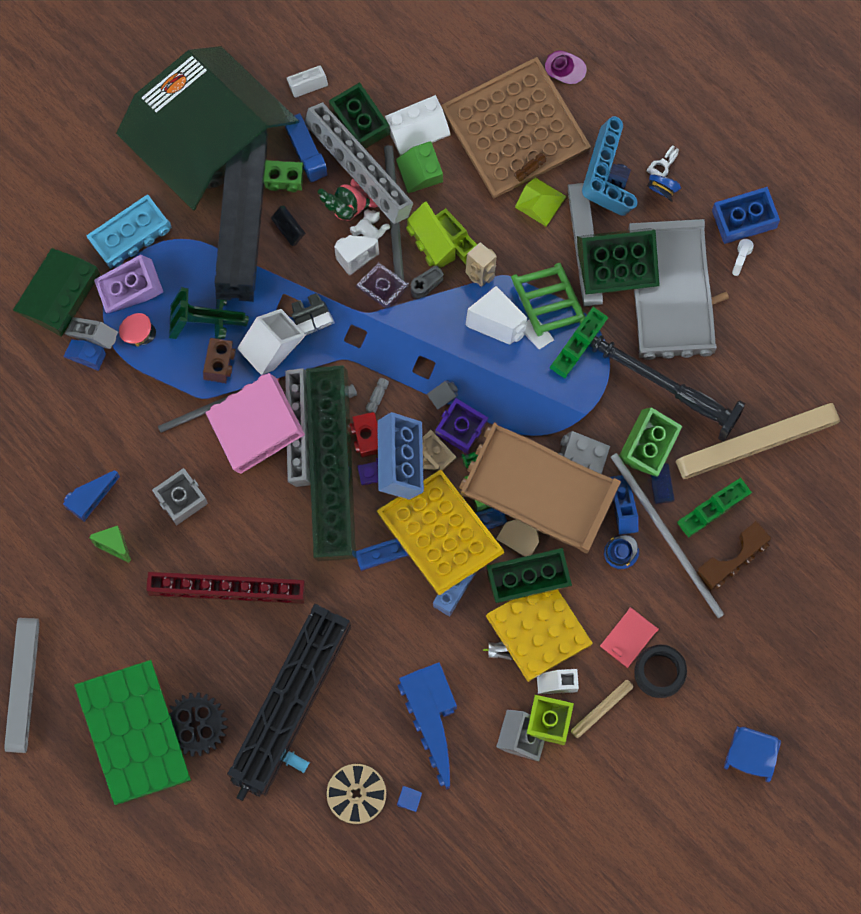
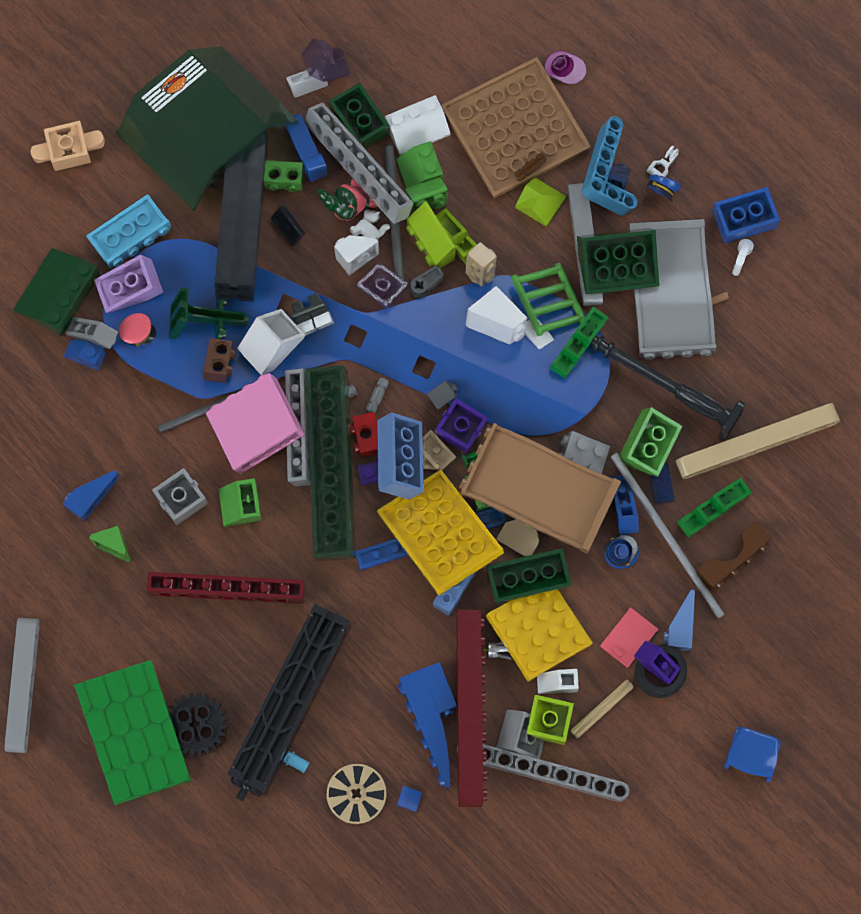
none -> light nougat brick [31,121,105,171]
none -> bright green slope [218,478,262,527]
none -> clear purple slope [301,38,351,82]
none -> bright green slope [405,177,448,214]
none -> dark red brick [456,610,487,807]
none -> light grey beam [457,744,629,802]
none -> dark purple slope [634,640,680,684]
none -> medium blue slope [663,590,695,651]

